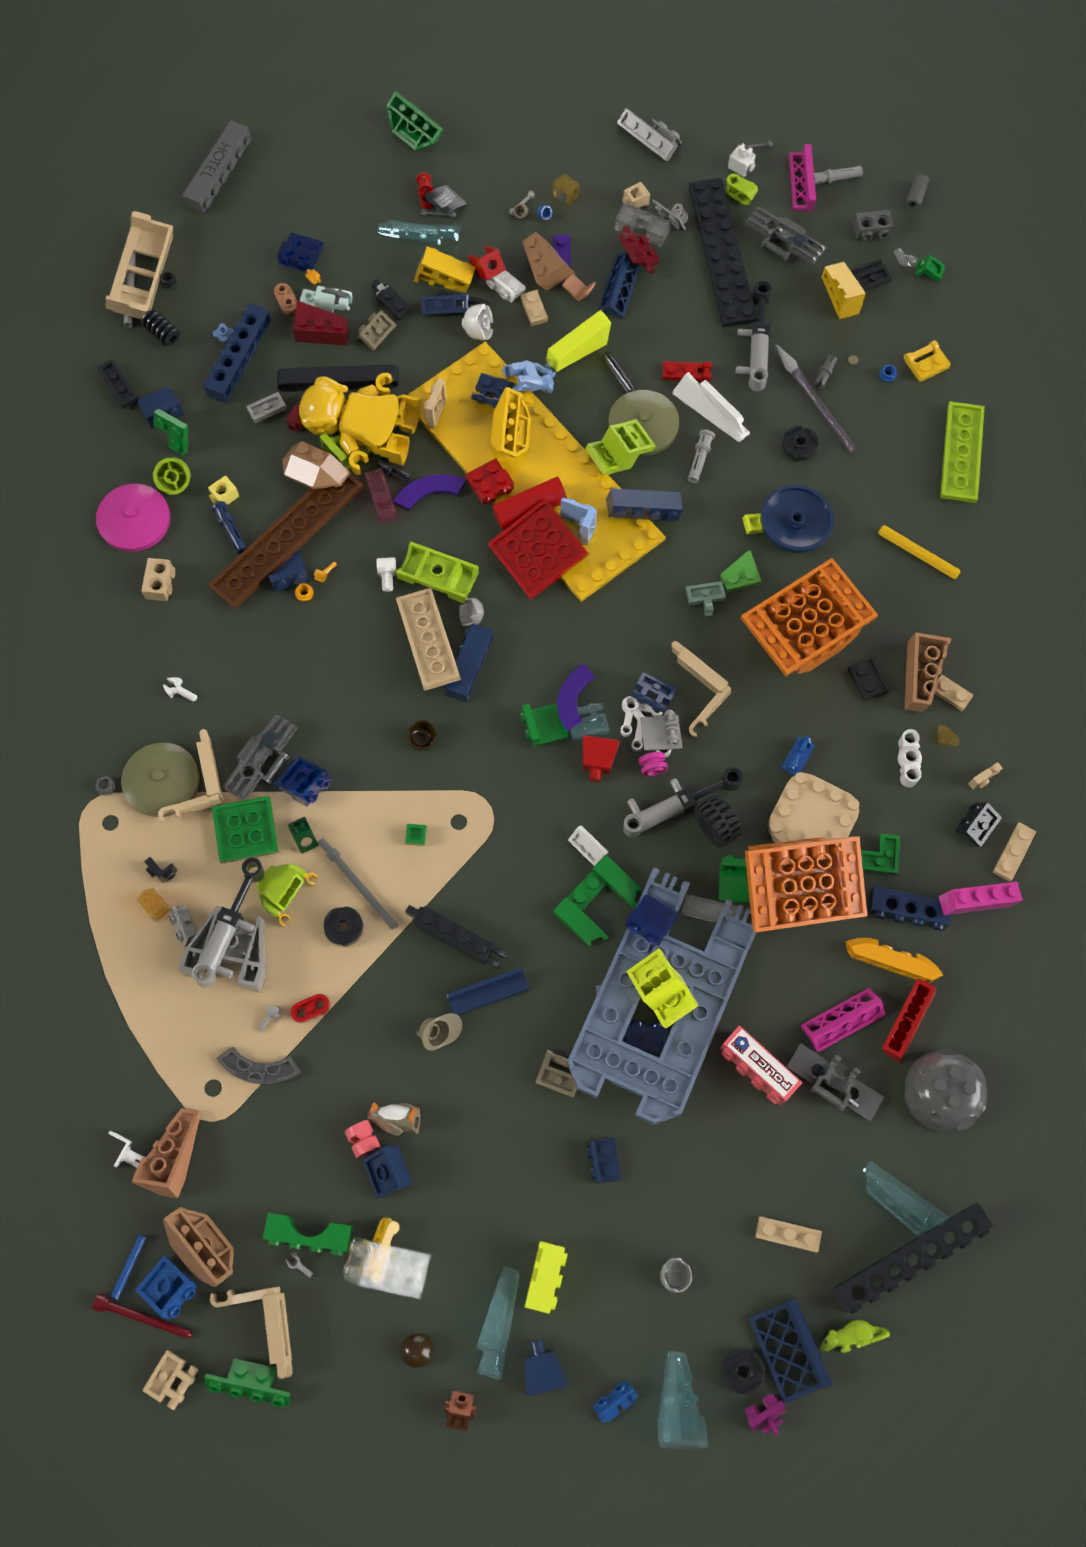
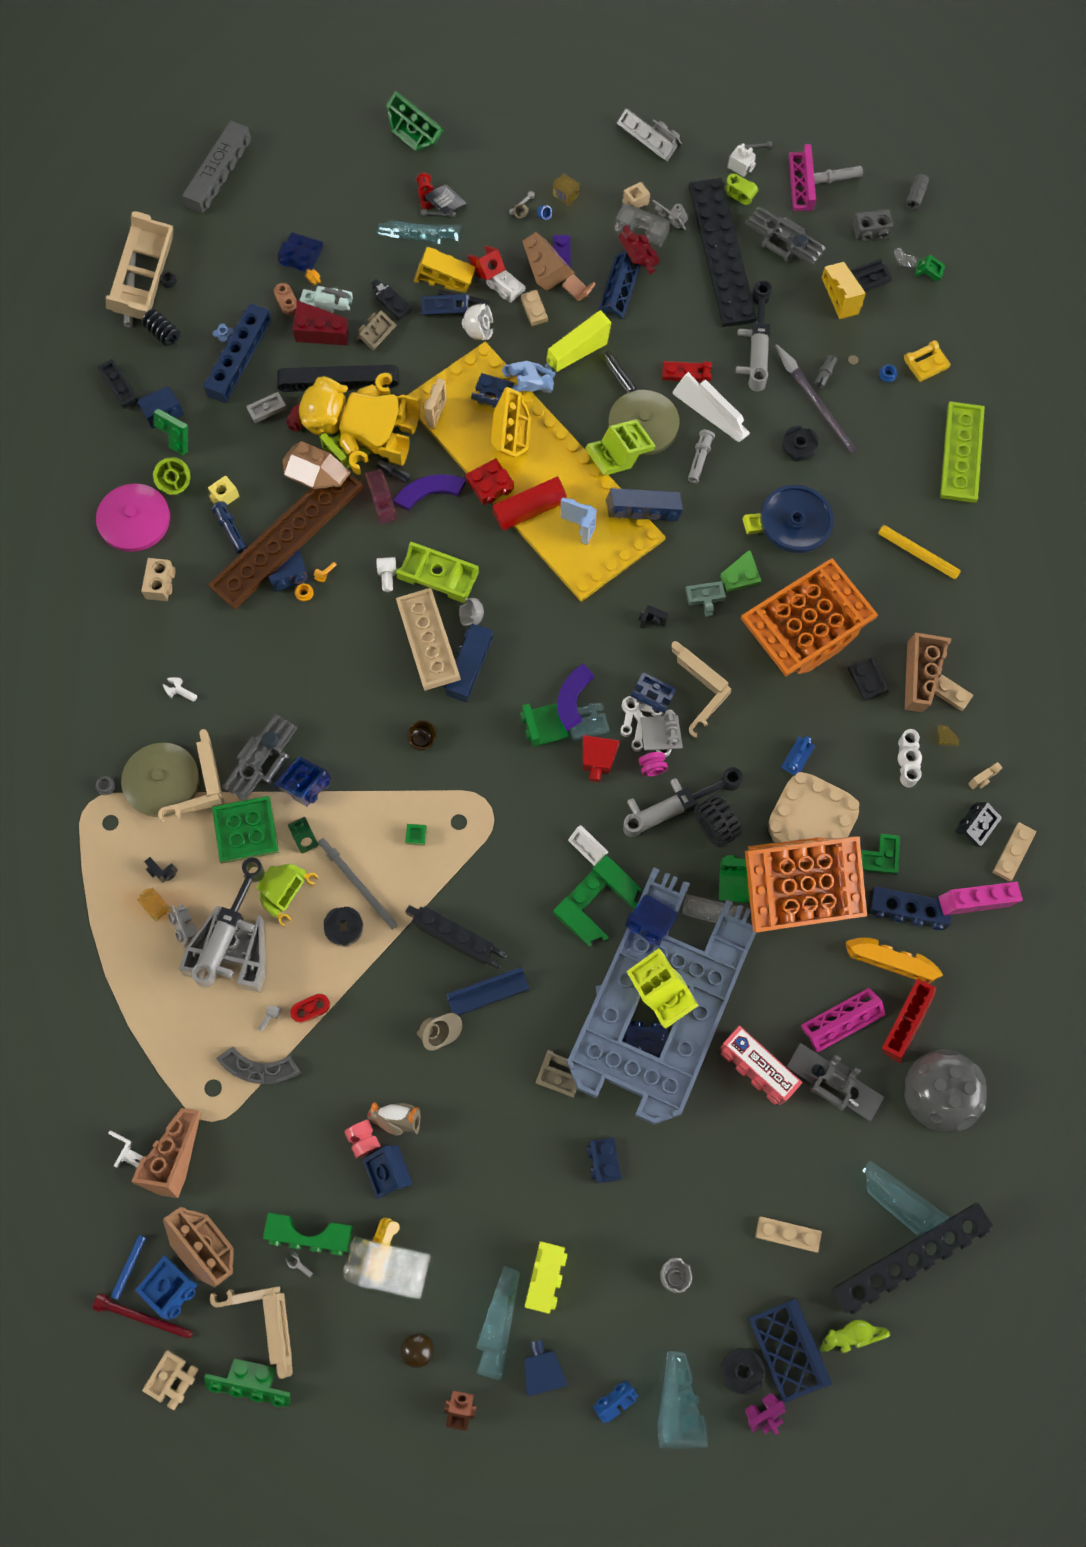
red plate [487,499,589,600] -> none
none -> black bracket [638,605,668,629]

